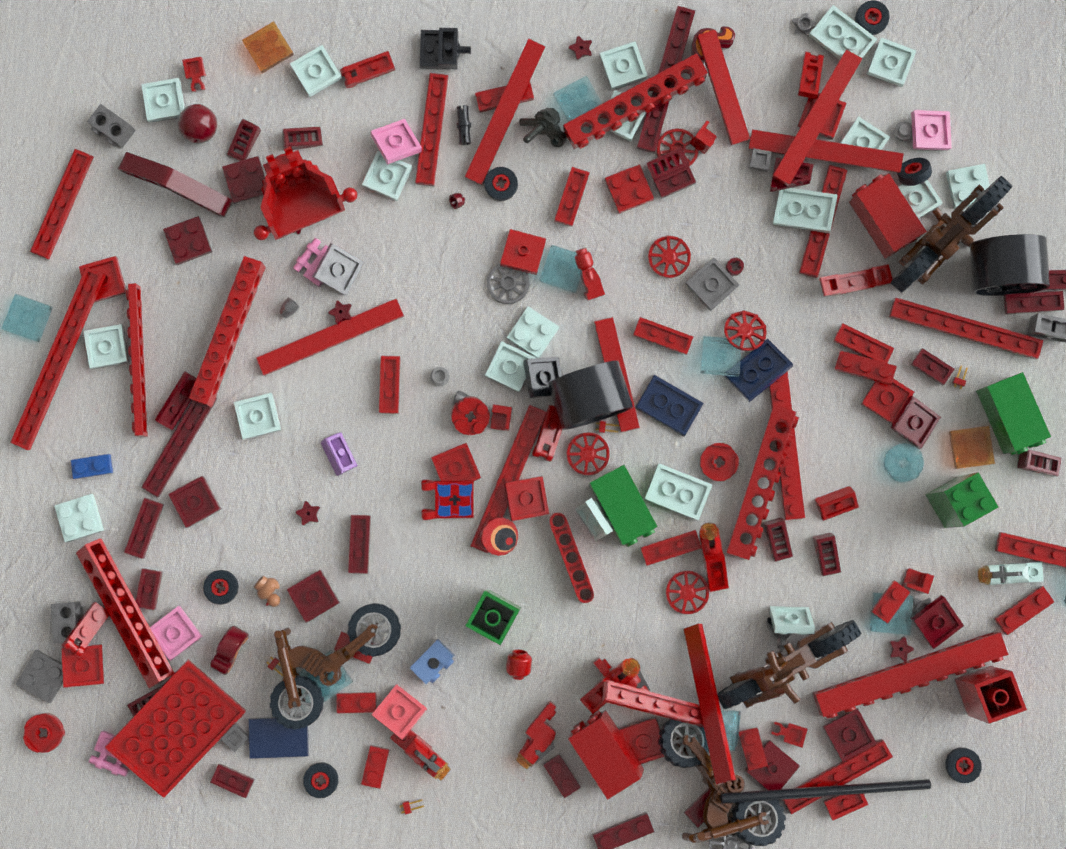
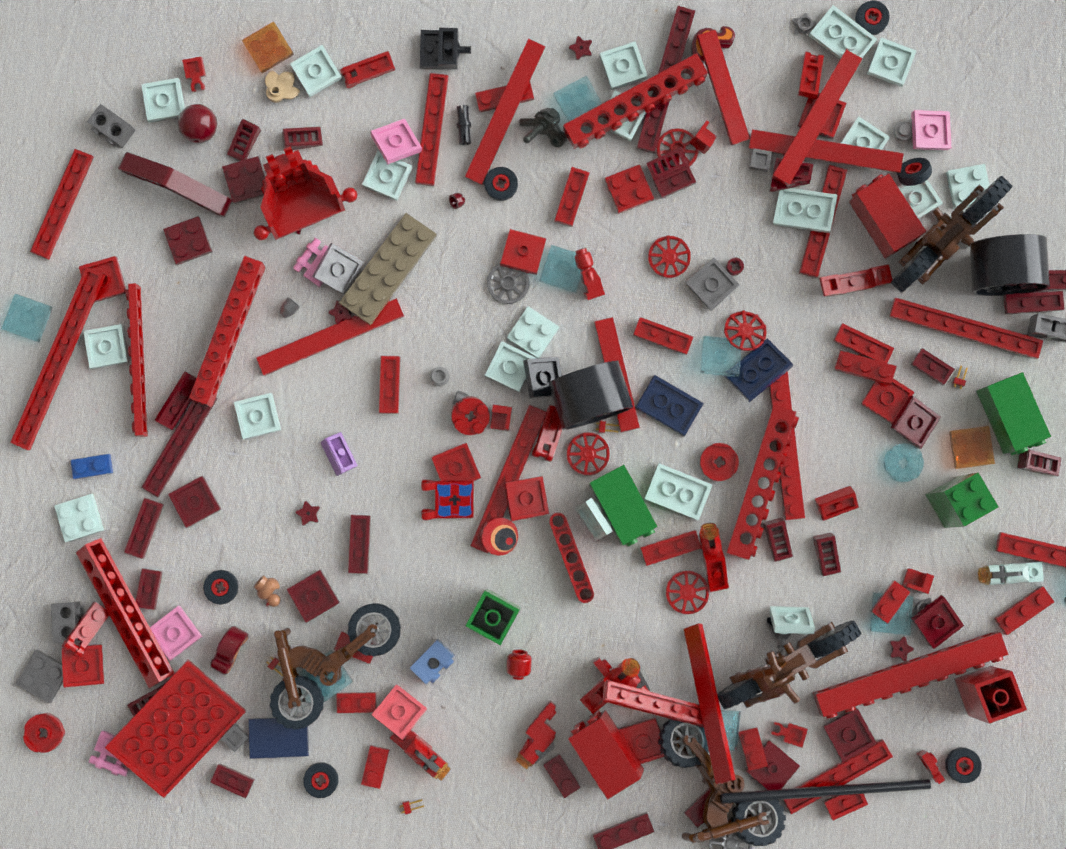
none -> tan plate [265,70,300,103]
none -> dark tan plate [339,213,437,326]
none -> red plate [917,750,945,784]

